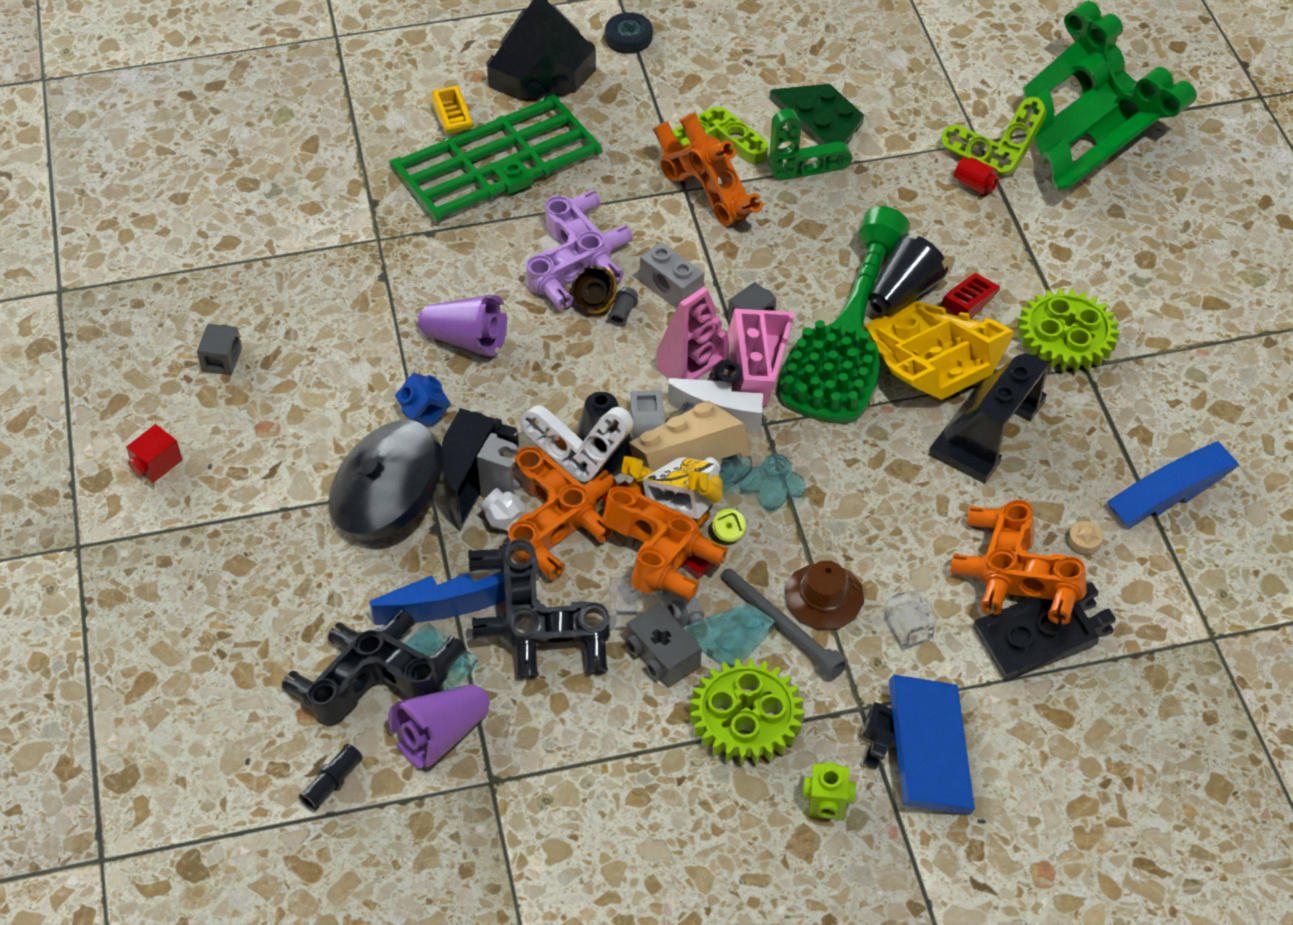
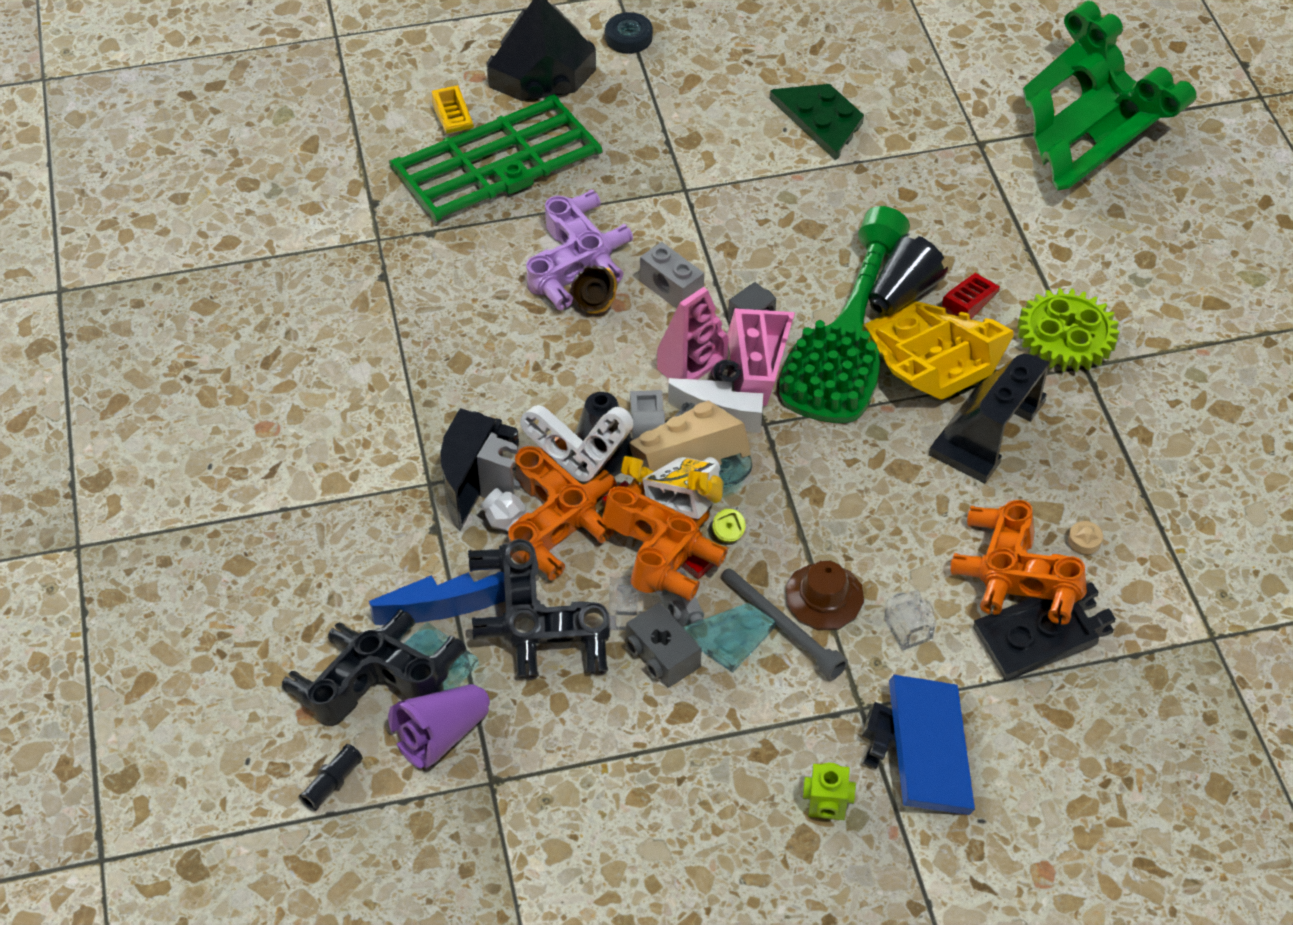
red brick [126,424,182,483] -> none
dark grey brick [197,324,242,375] -> none
black dish [329,420,443,540] -> none
blue brick [395,373,451,427] -> none
medium lavender cone [418,295,507,356] -> none
dark grey pin [608,287,639,327] -> none
orange pin [652,112,763,226] -> none
lime beam [662,107,768,164] -> none
lime gear [689,658,804,765] -> none
clear light blue plate [740,454,805,511] -> none
green beam [769,108,853,180] -> none
lime beam [941,97,1047,176] -> none
red brick [954,157,999,195] -> none
blue slope [1107,441,1239,530] -> none

